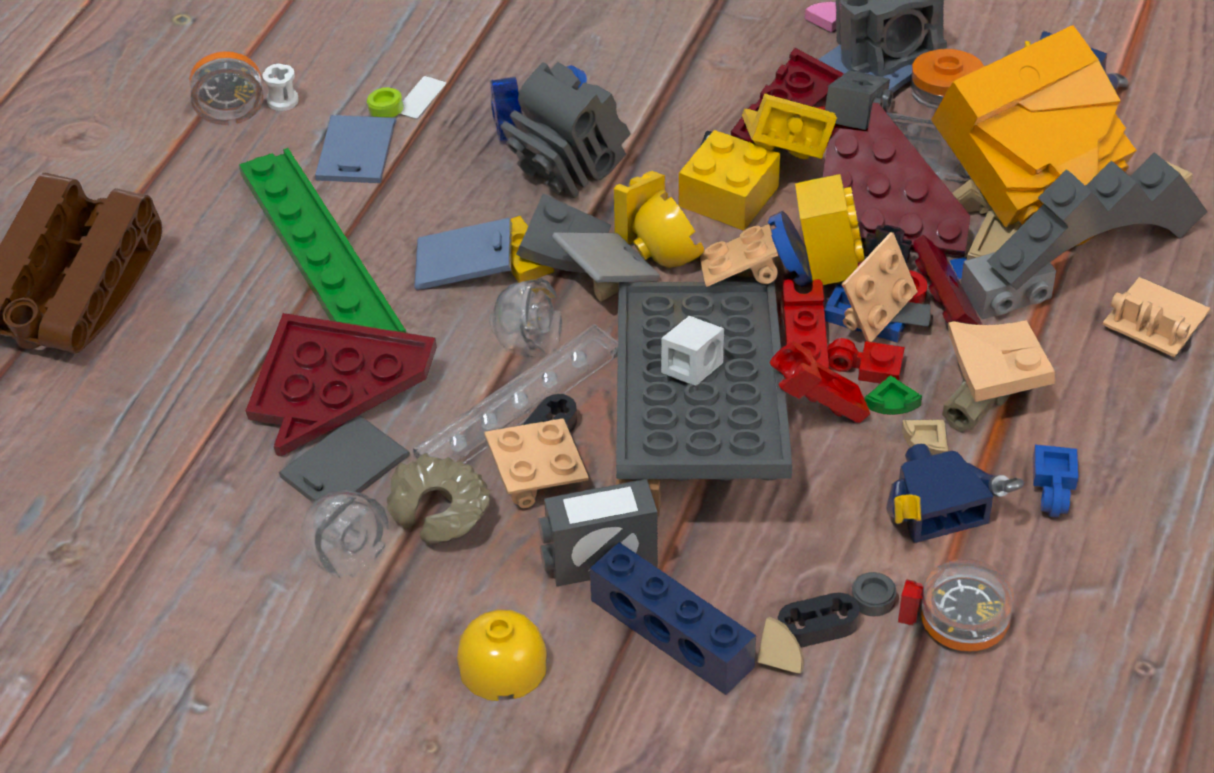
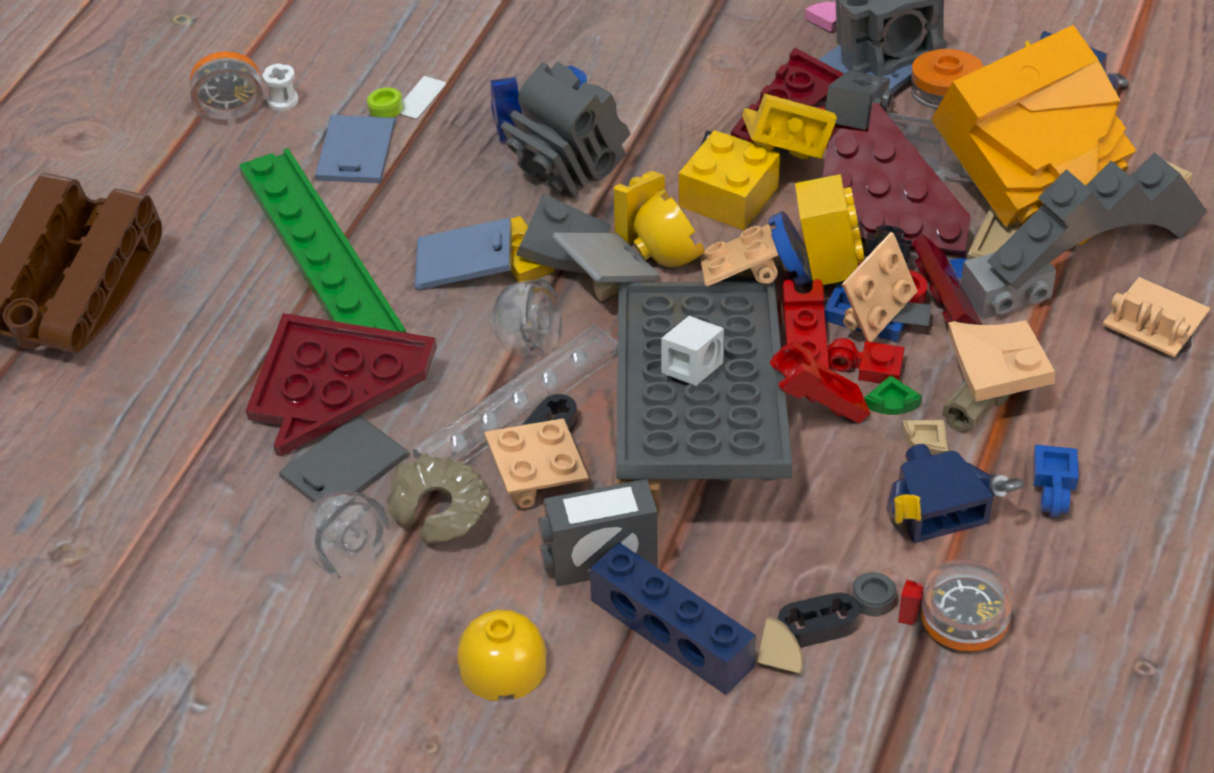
tan tile [952,179,992,214] -> none

